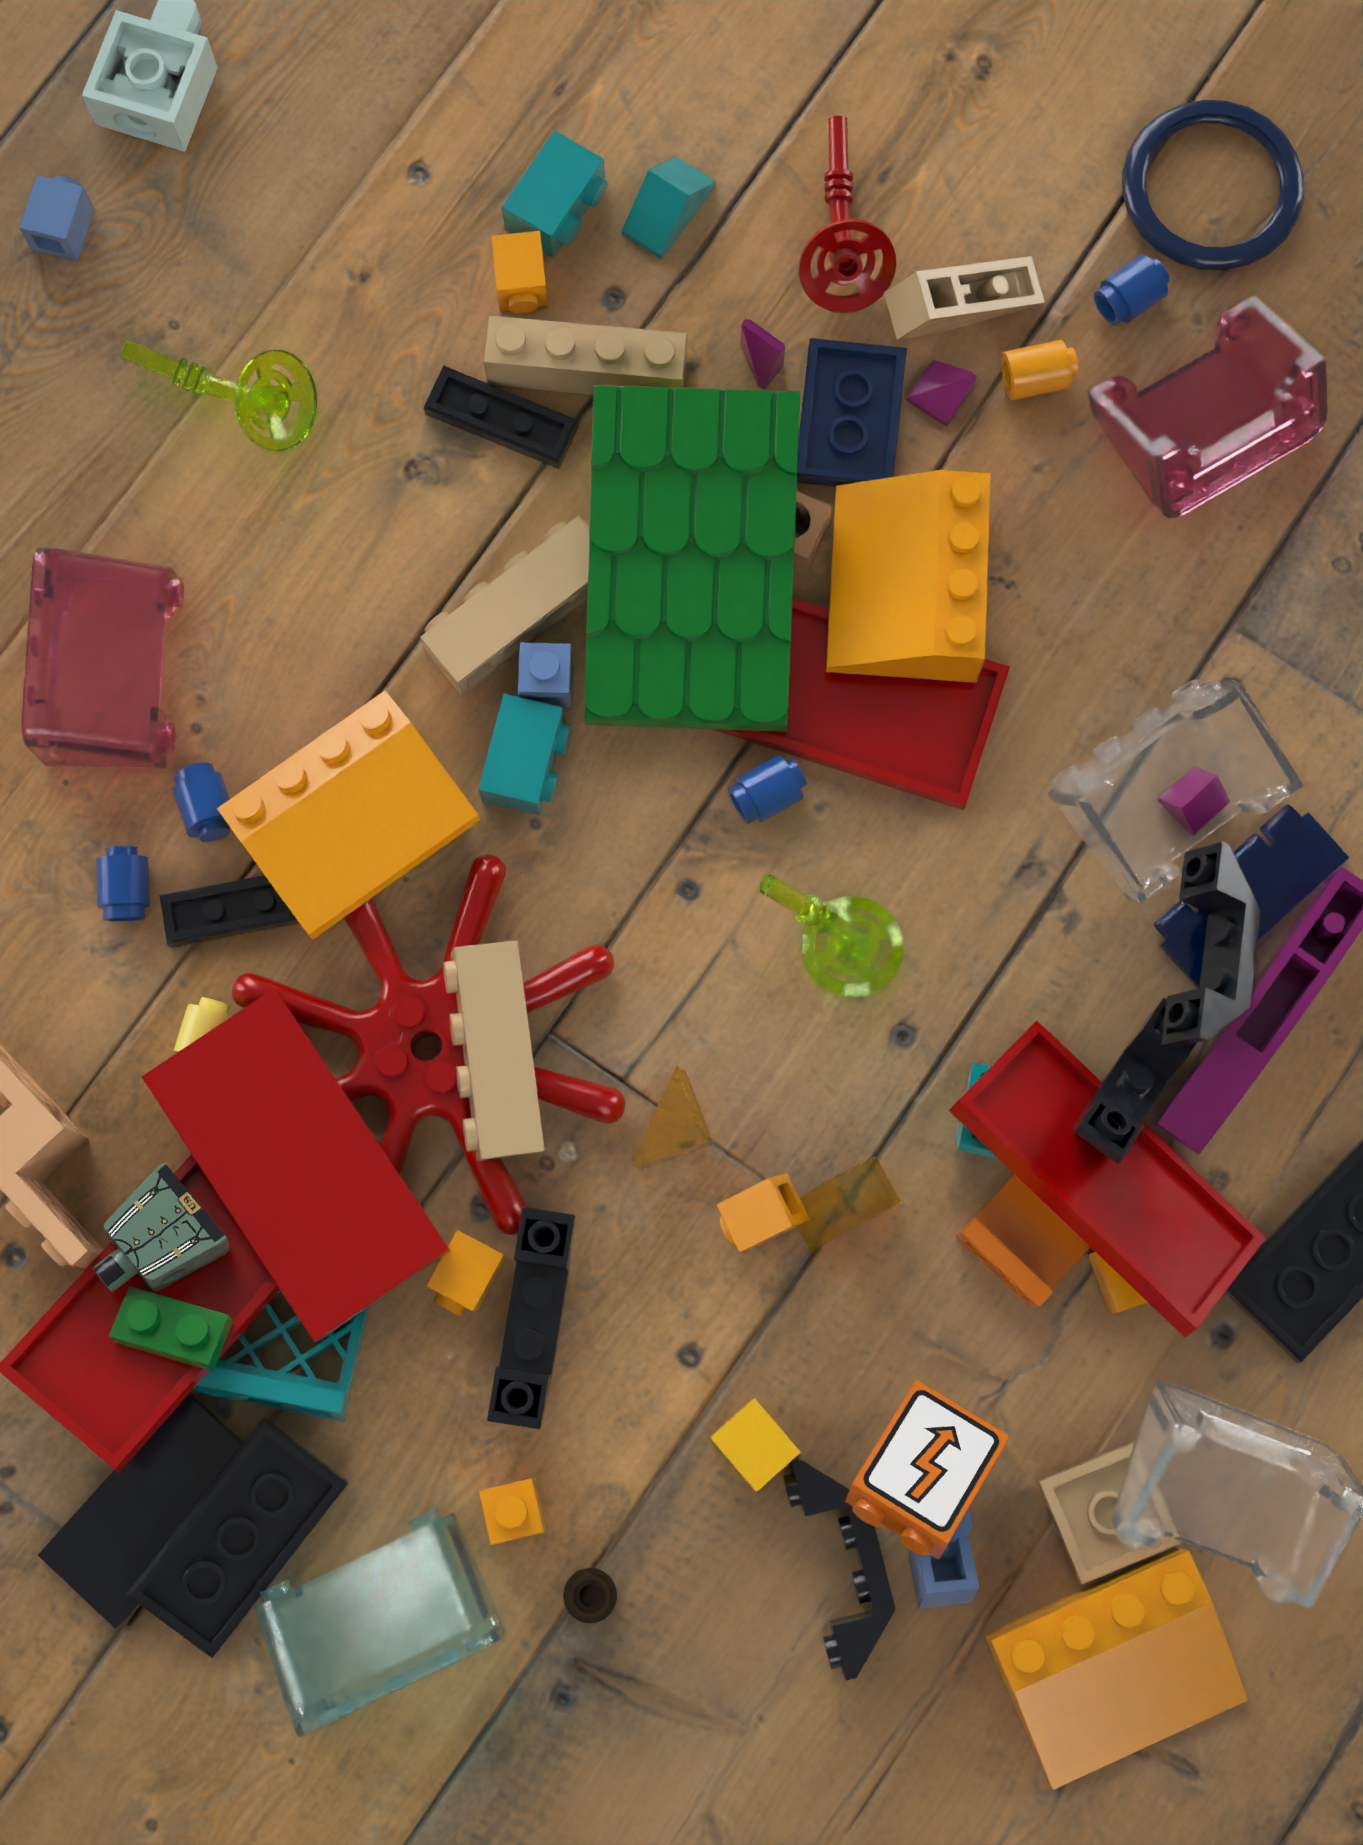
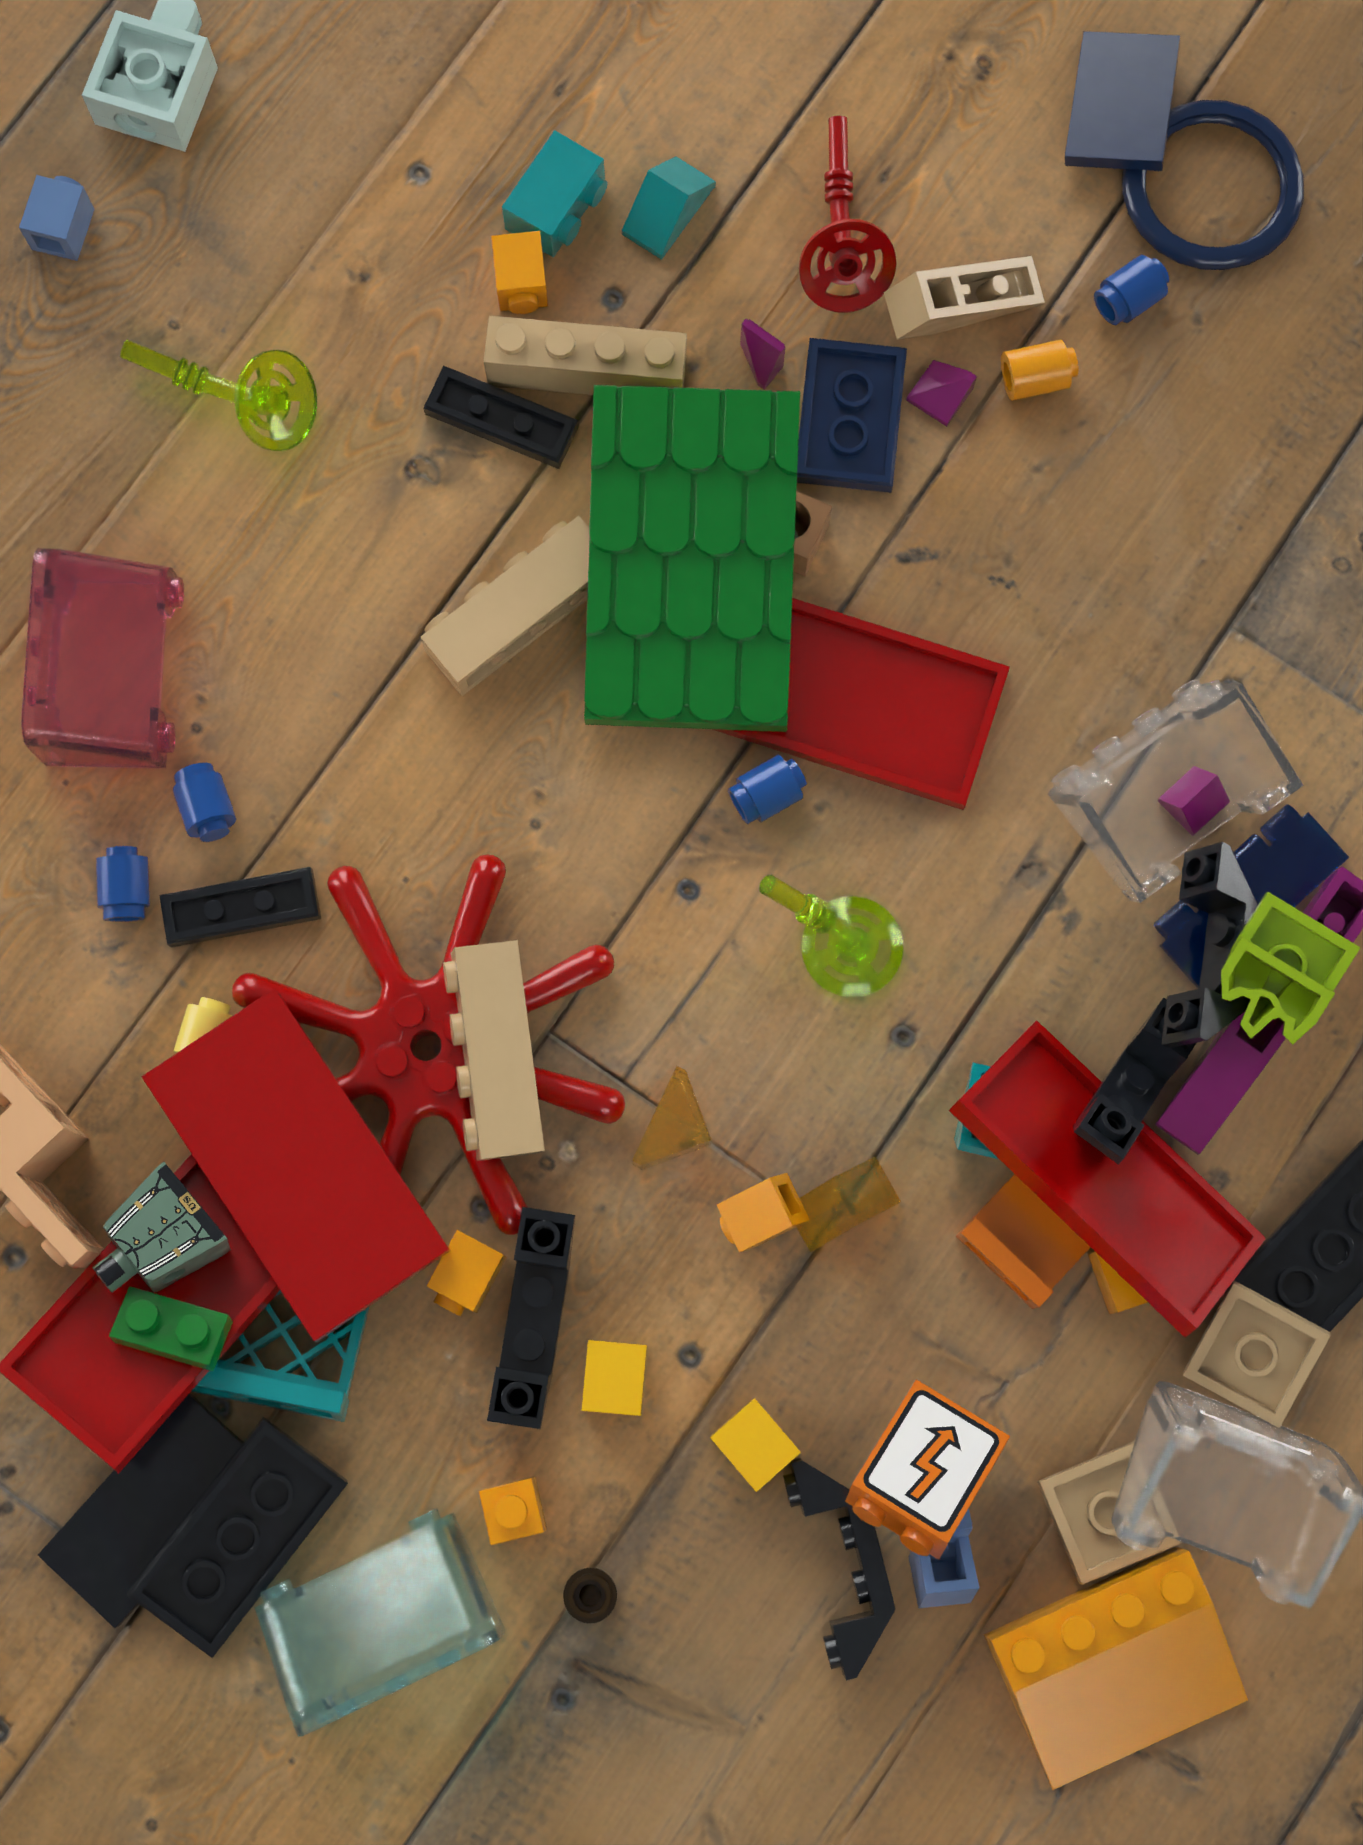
light orange slope [217,691,481,940] -> none
teal brick [478,694,571,816] -> none
medium blue brick [518,642,573,709] -> none
light orange slope [826,470,991,683] -> none
clear pink windscreen [1088,296,1328,518] -> none
none -> yellow piece [581,1340,648,1416]
none -> tile [1065,31,1180,171]
none -> tan plate [1183,1281,1331,1428]
none -> lime plate [1221,892,1361,1045]

